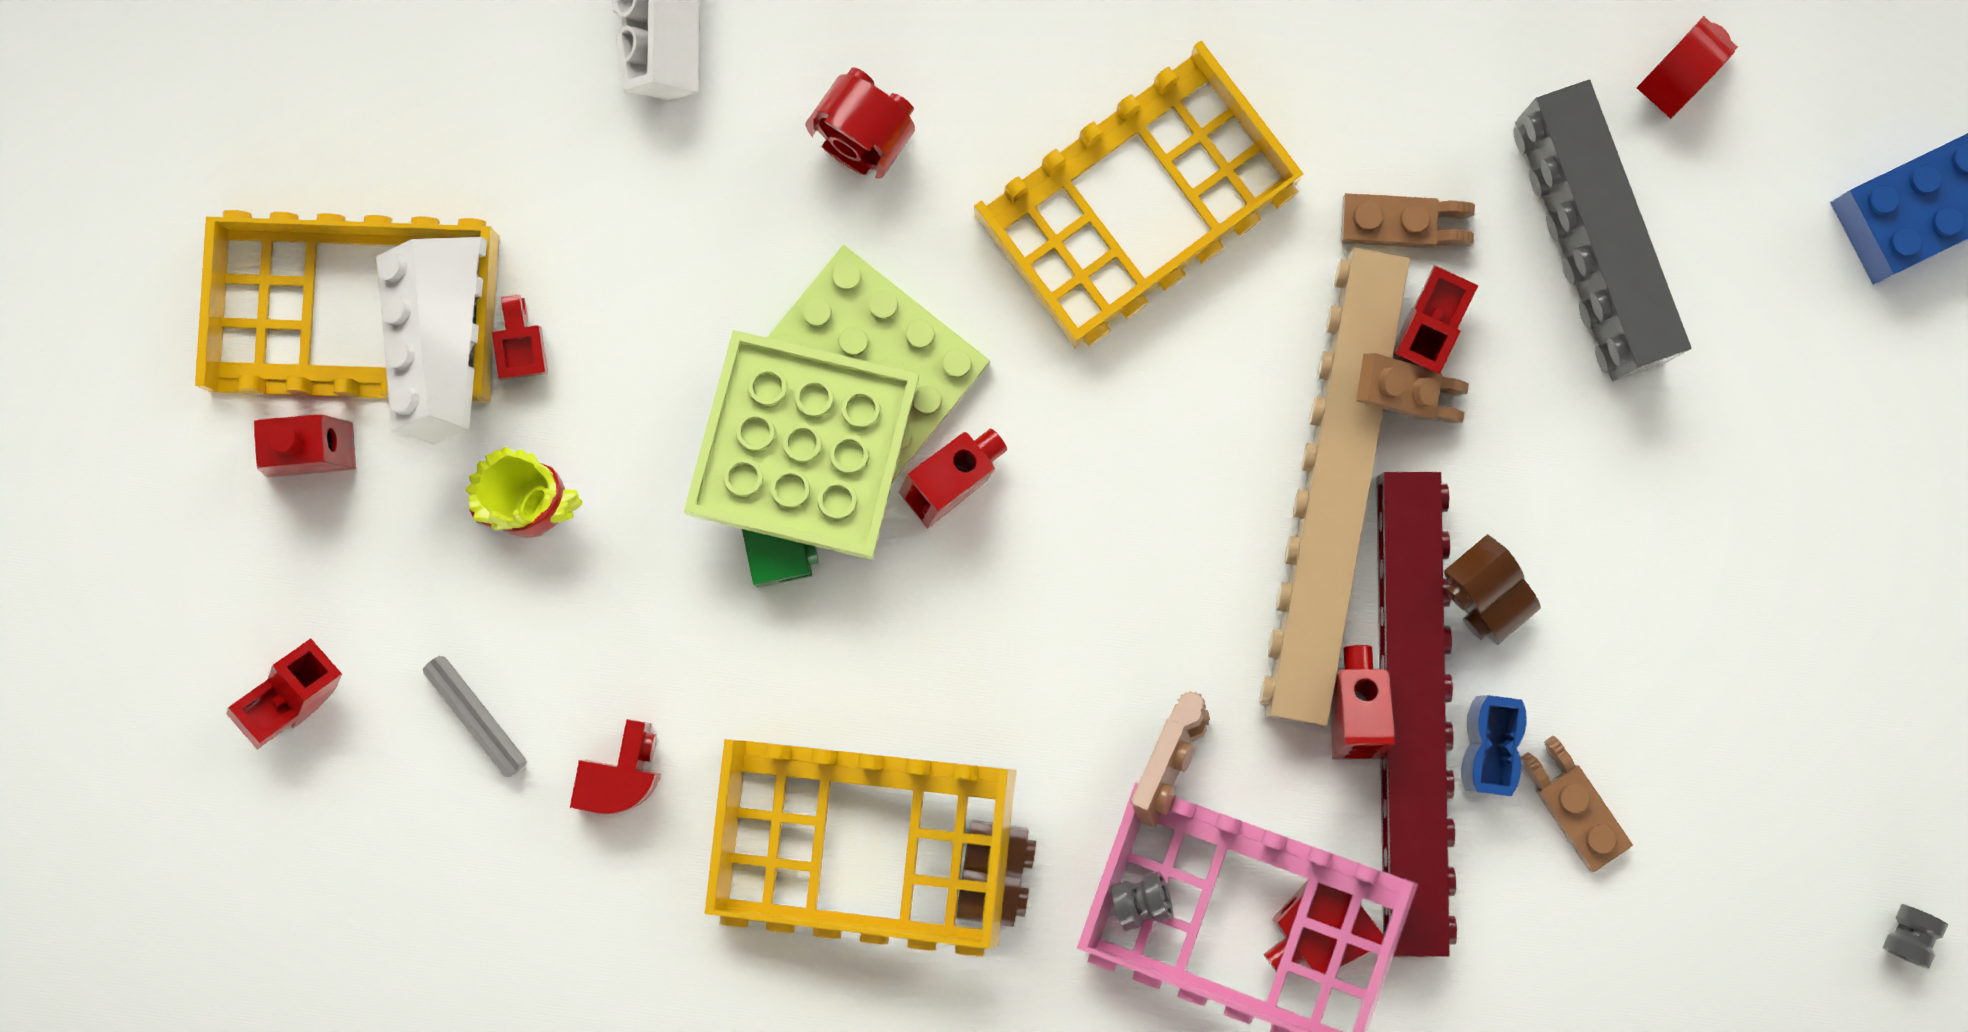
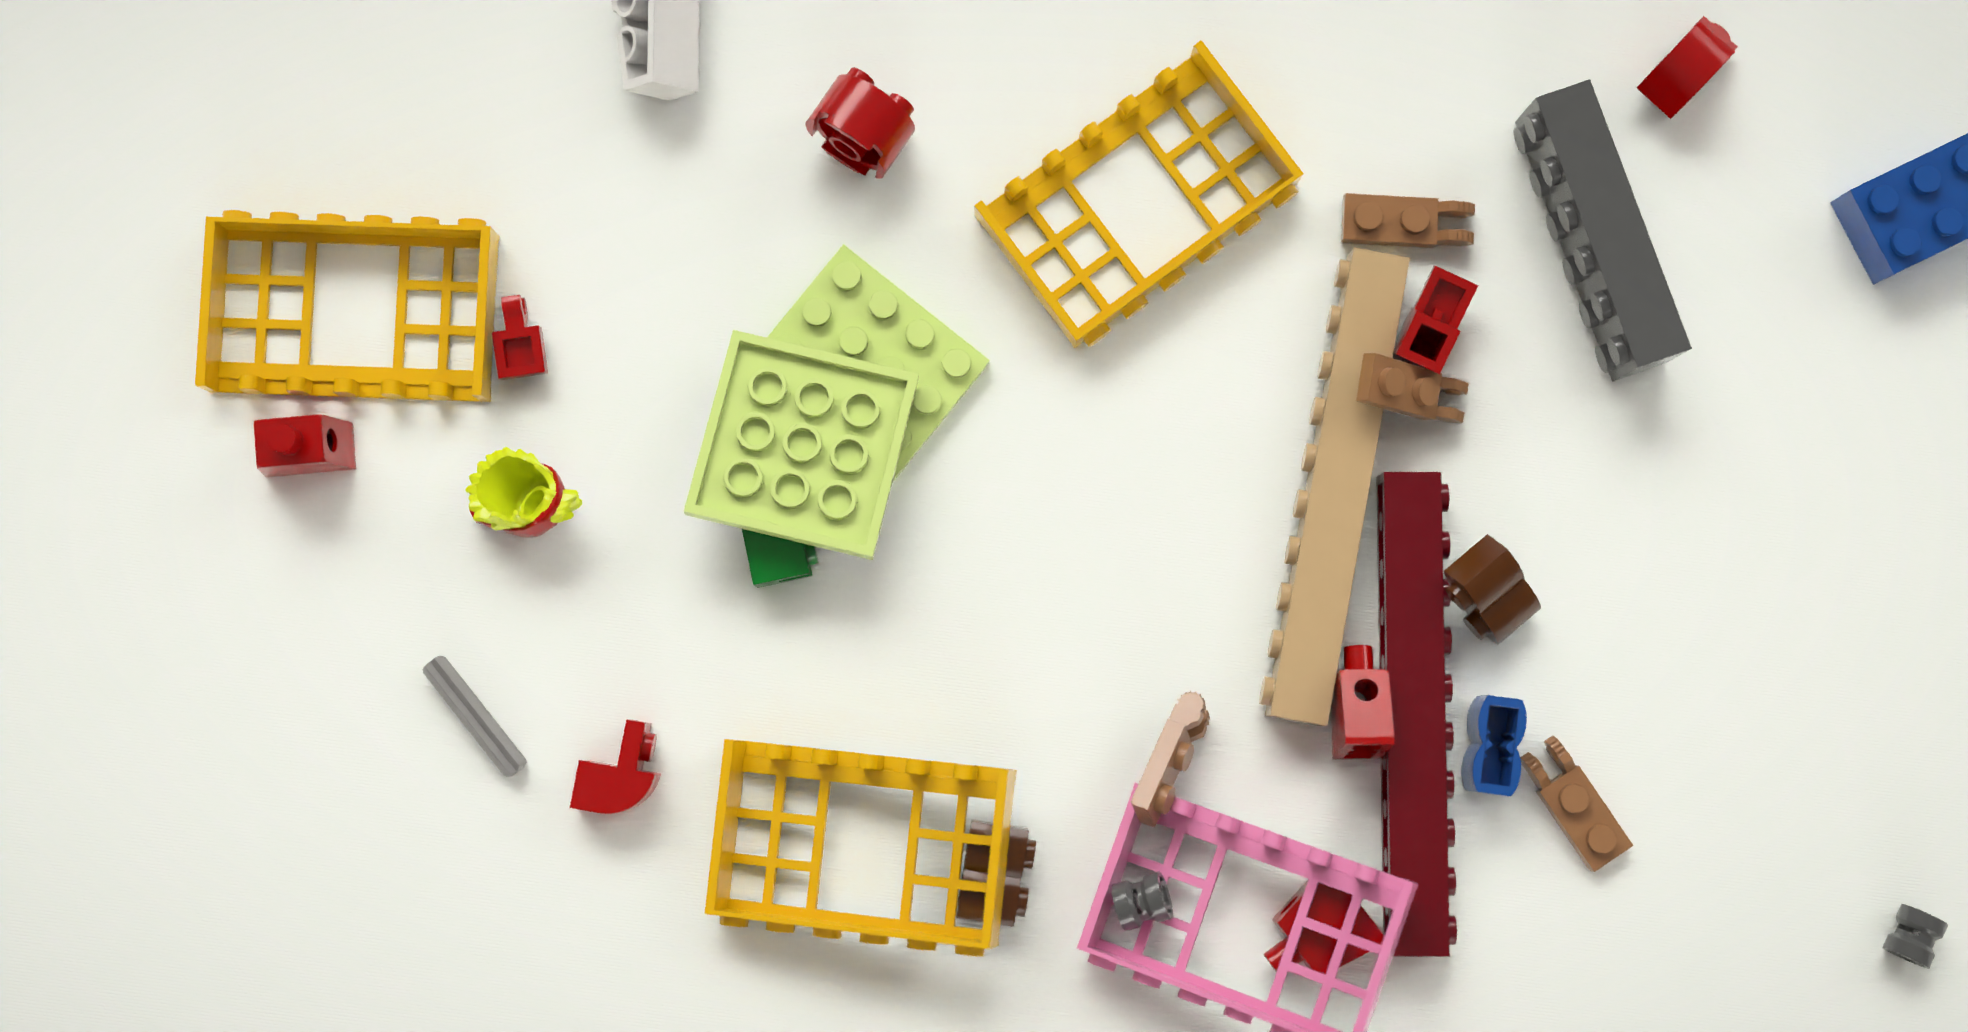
red brick [226,638,342,750] -> none
white wedge [376,237,487,445] -> none
red torso [898,428,1008,529] -> none

